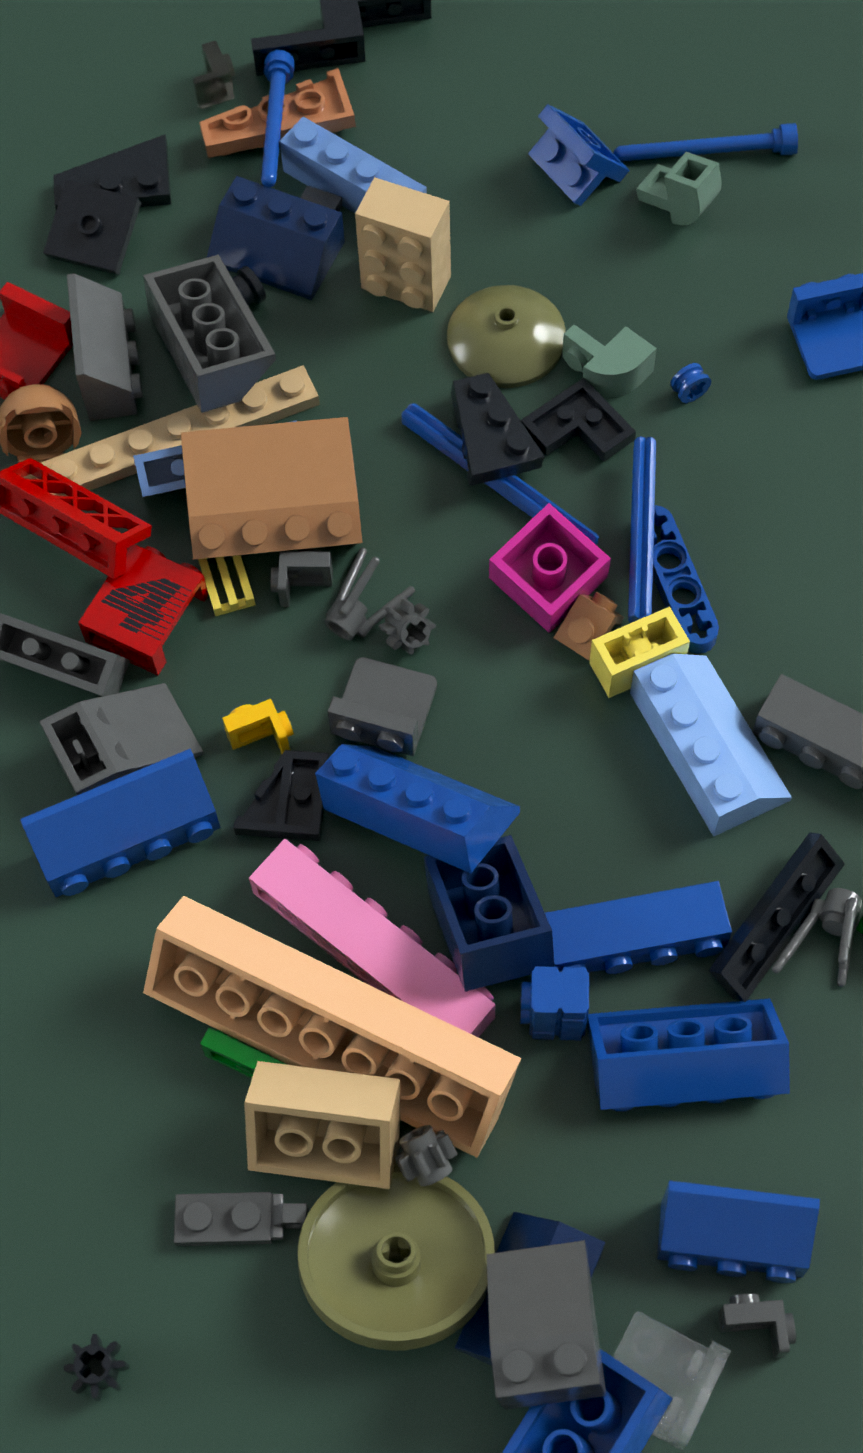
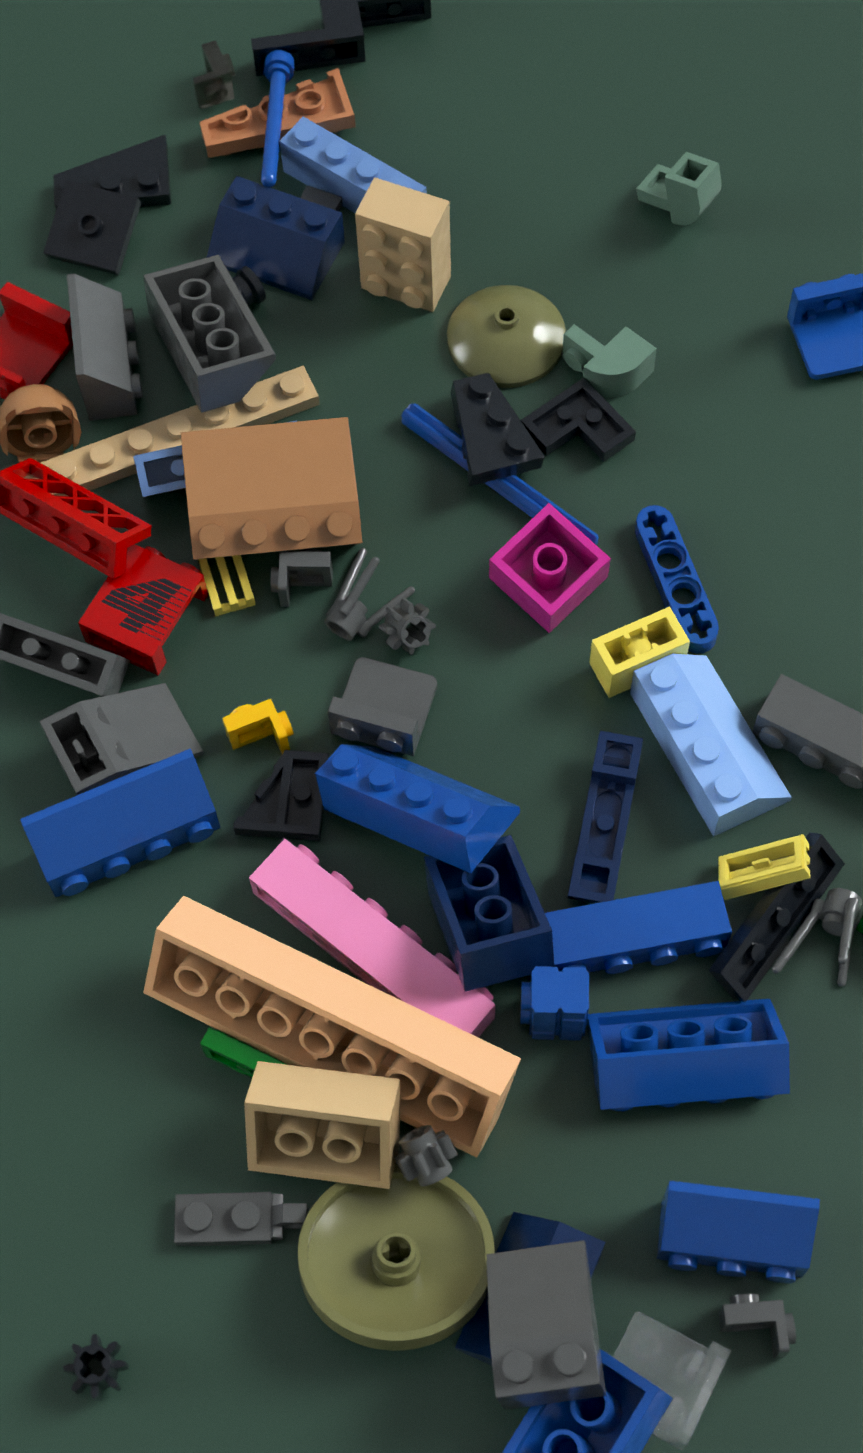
blue bracket [528,104,630,206] -> none
medium nougat bracket [554,592,625,660] -> none
blue piece [613,123,798,161] -> none
blue axle [628,436,656,623] -> none
blue bush [670,363,712,403] -> none
none -> dark blue slope [568,731,644,904]
none -> light yellow tile [718,834,811,900]

